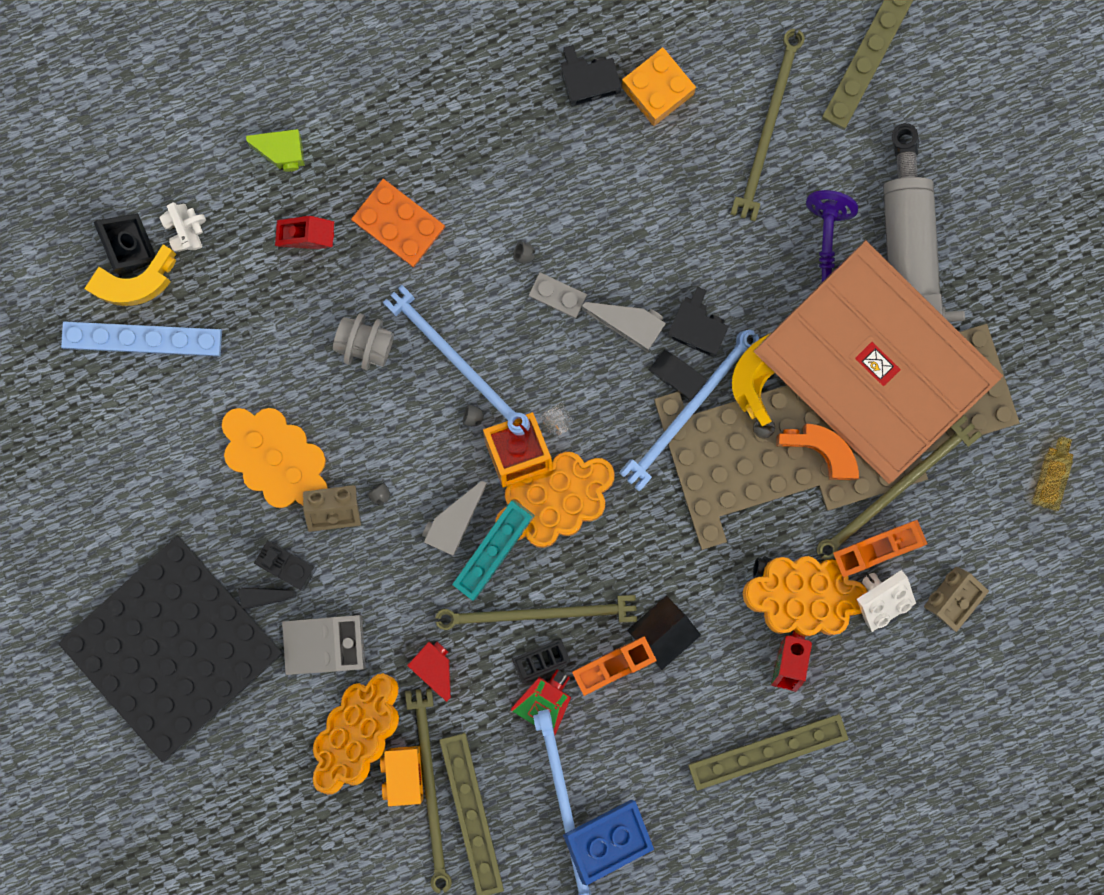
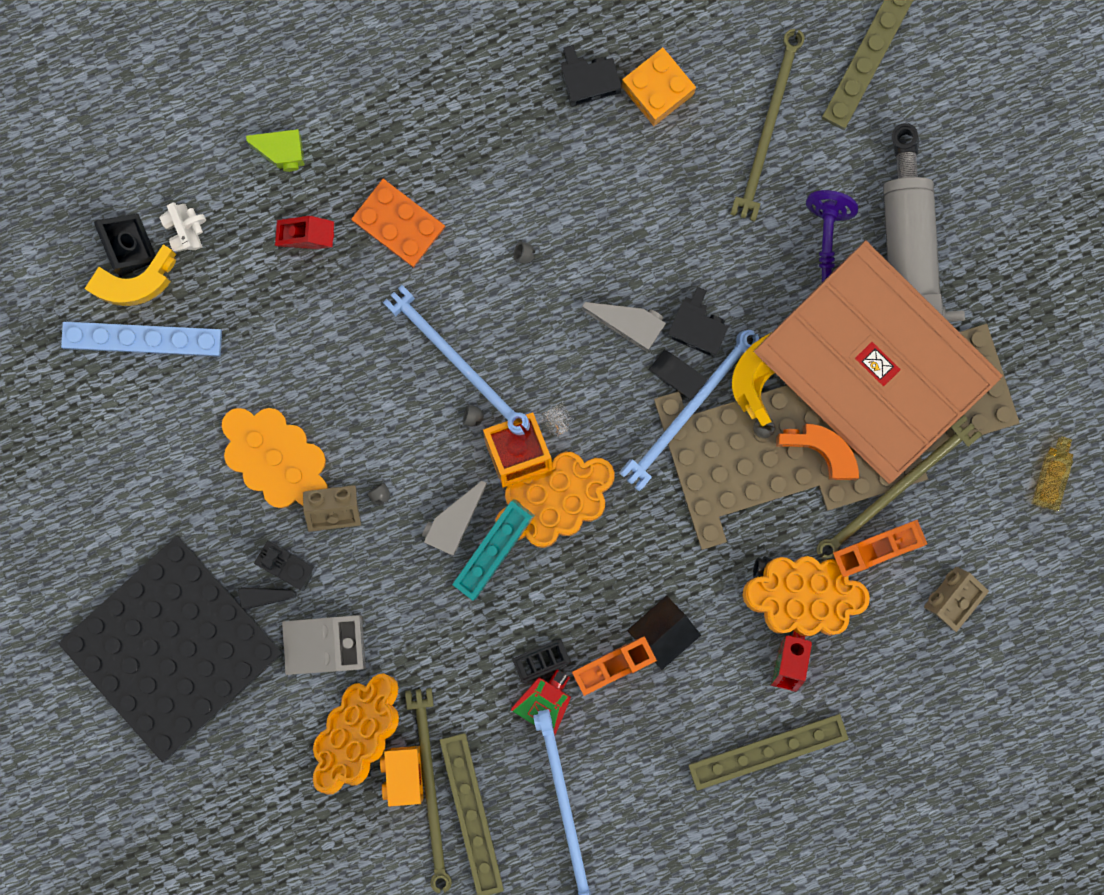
light grey piece [333,313,394,370] -> none
red slope [407,642,451,702] -> none
olive hinge [435,595,637,630] -> none
light grey plate [529,272,587,319] -> none
blue plate [563,800,654,886] -> none
white plate [857,570,916,632] -> none

